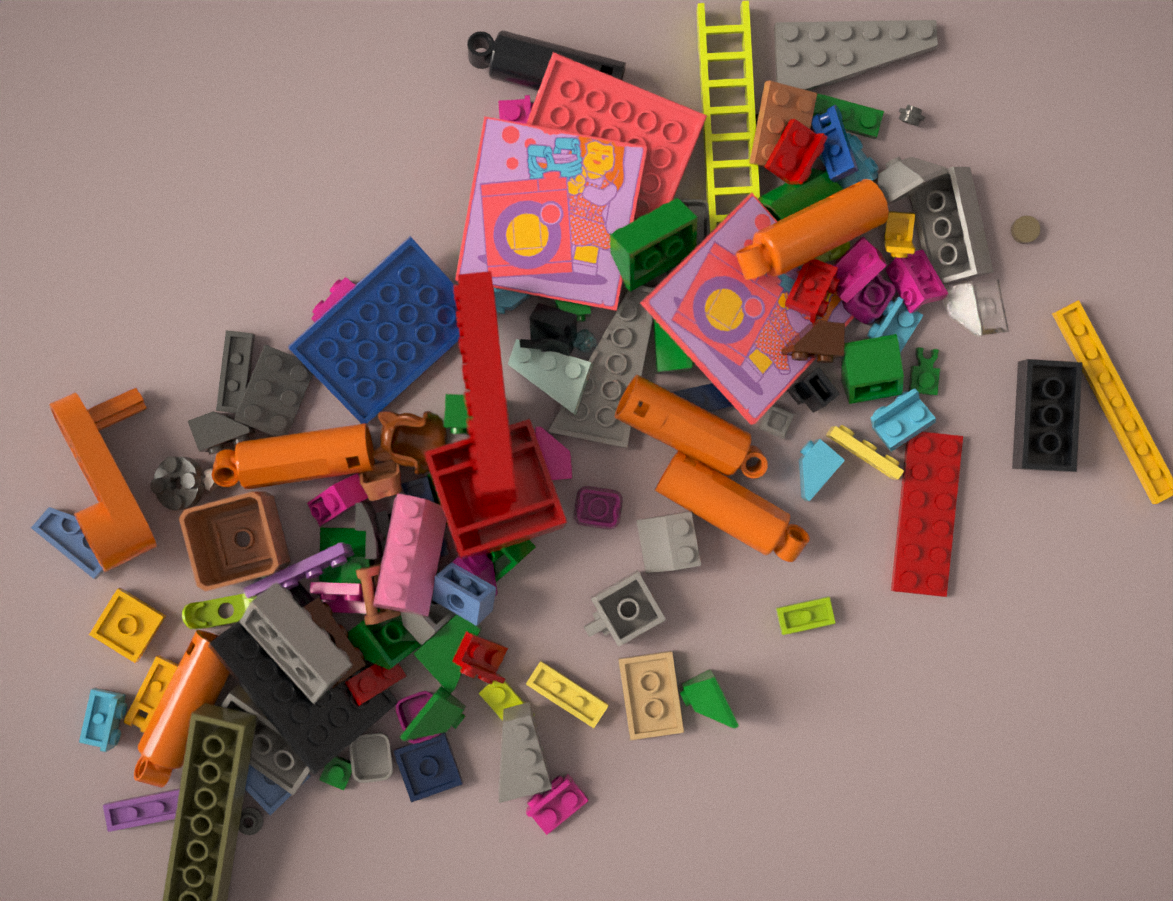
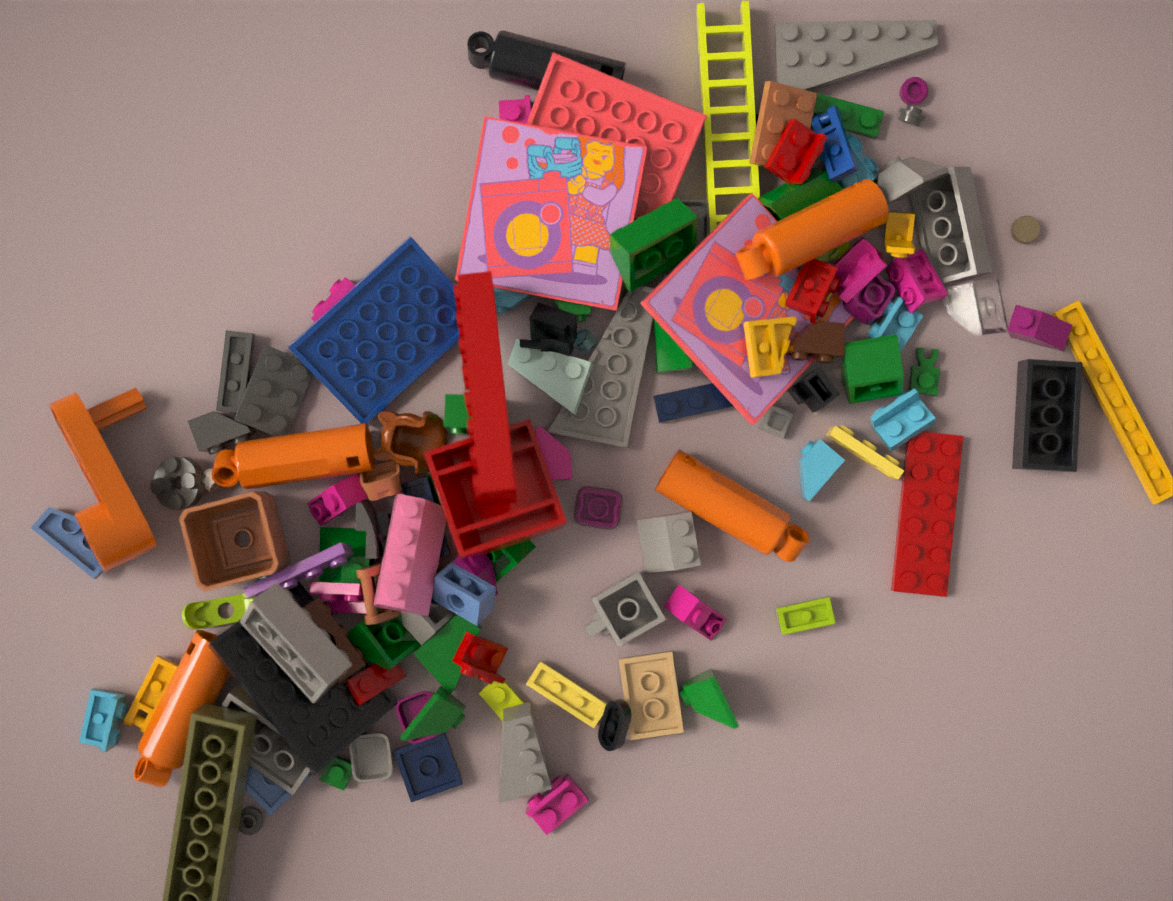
yellow plate [89,588,166,663] -> none
medium lavender plate [103,788,180,832] -> none
orange piece [614,375,768,479] -> none
none -> black plate [598,699,632,751]
none -> dark pink slope [663,585,727,641]
none -> yellow wing [743,317,797,378]
none -> magenta tile [899,77,928,106]
none -> magenta slope [1007,305,1072,352]

